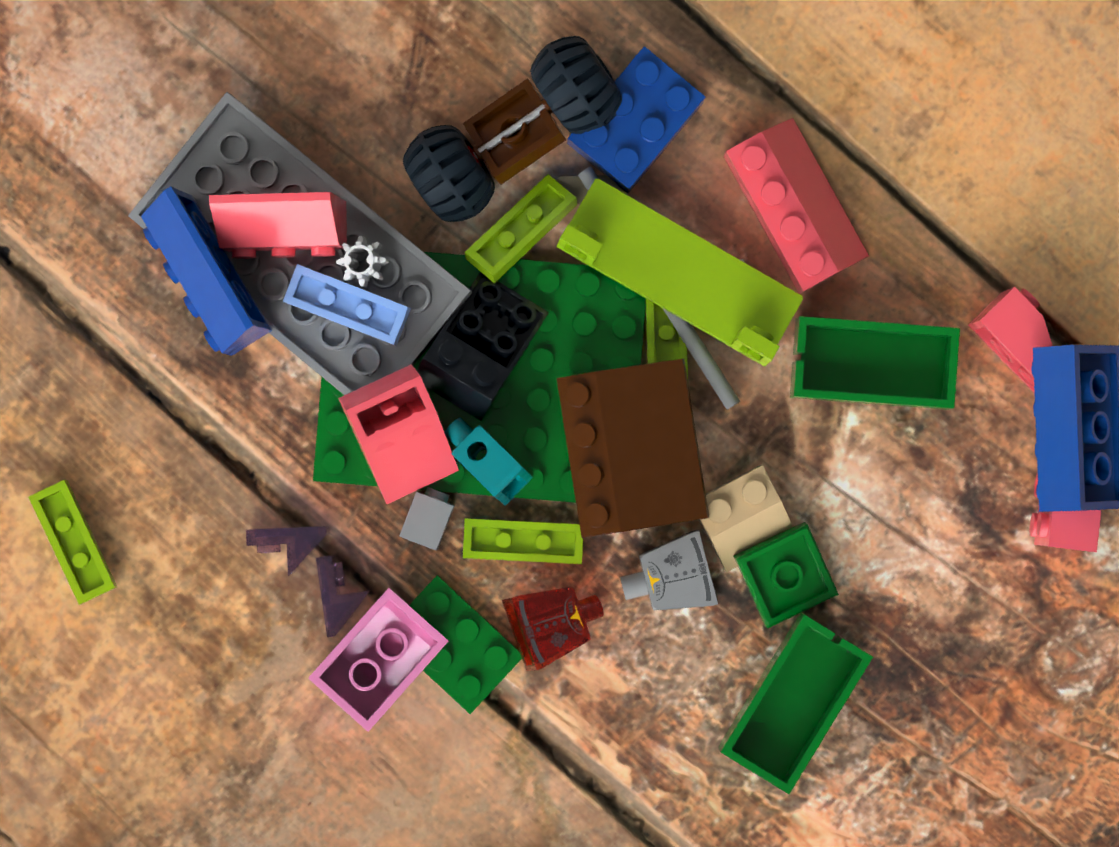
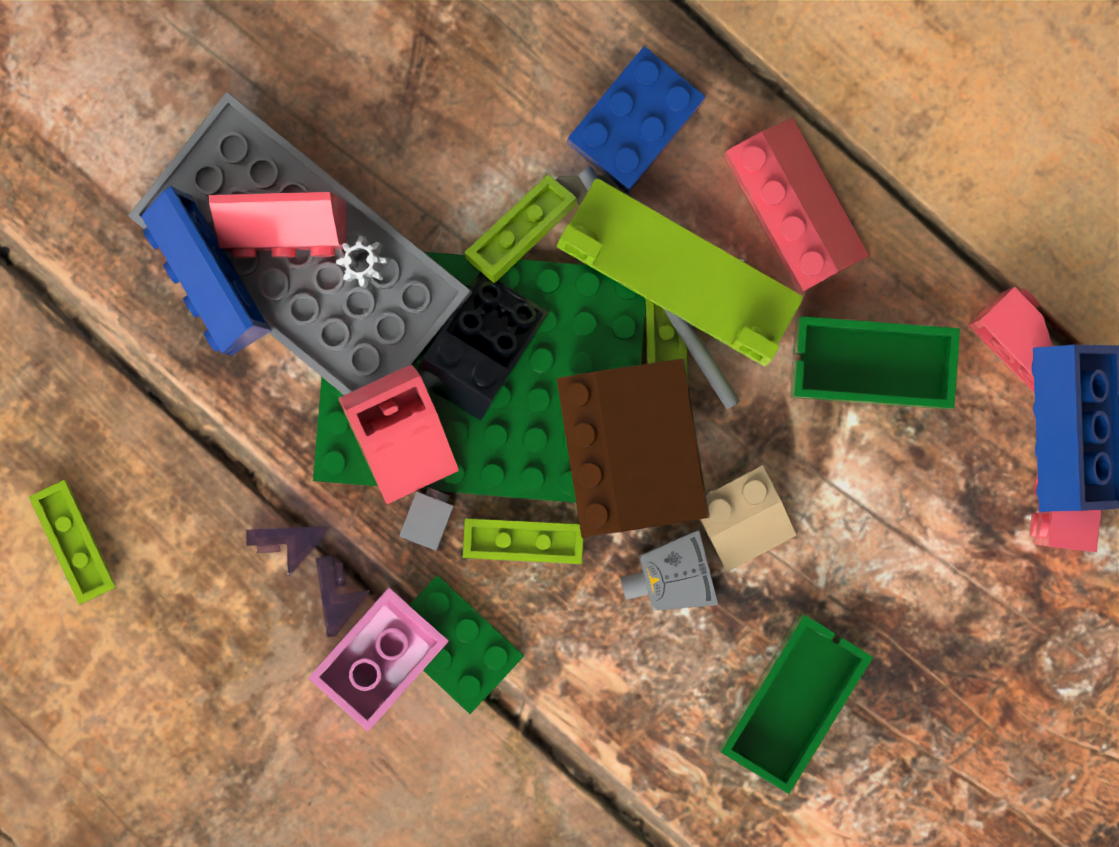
light blue plate [283,264,411,346] -> none
black plate [403,36,622,222] -> none
teal torso [444,417,533,506] -> none
clear red torso [502,587,604,671] -> none
green plate [733,522,839,629] -> none

